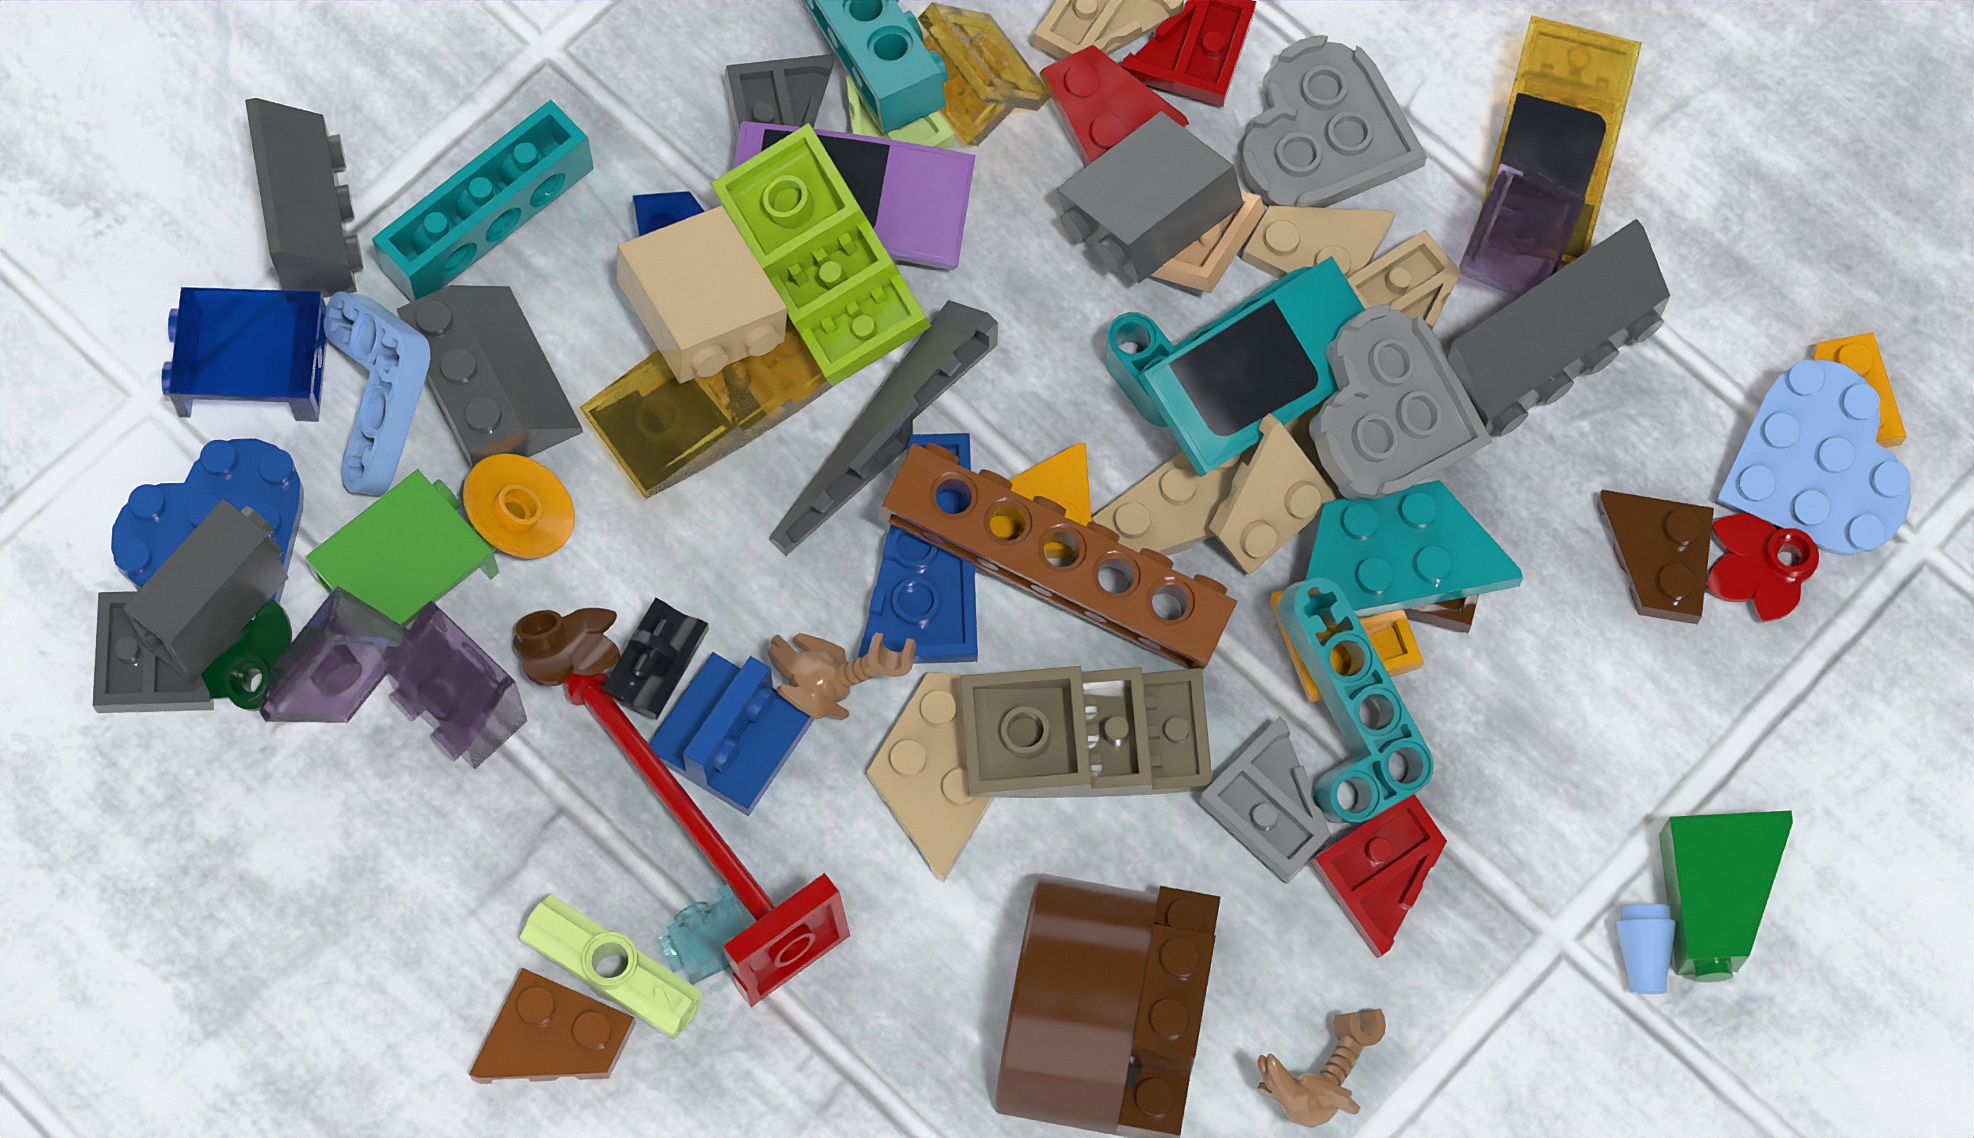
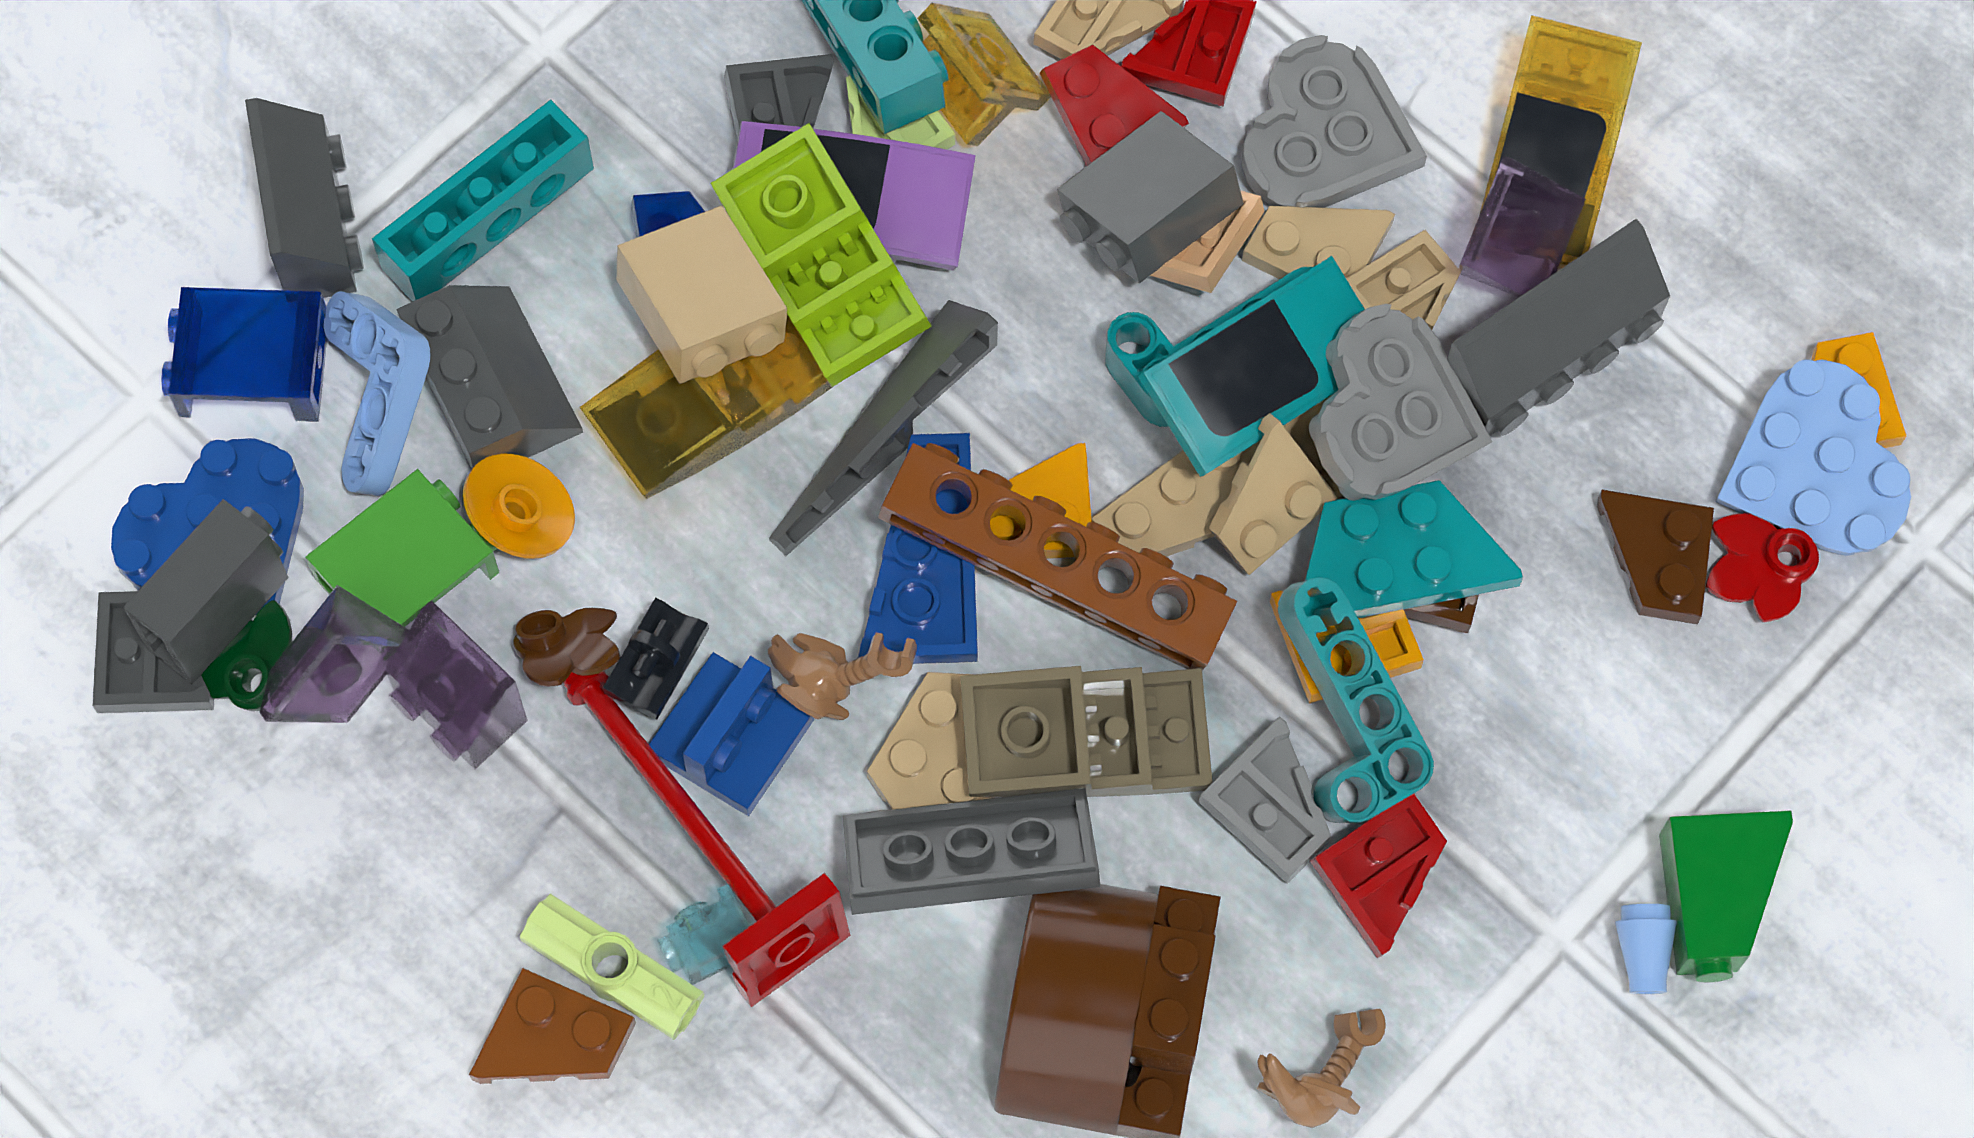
none -> dark grey tile [843,788,1100,915]

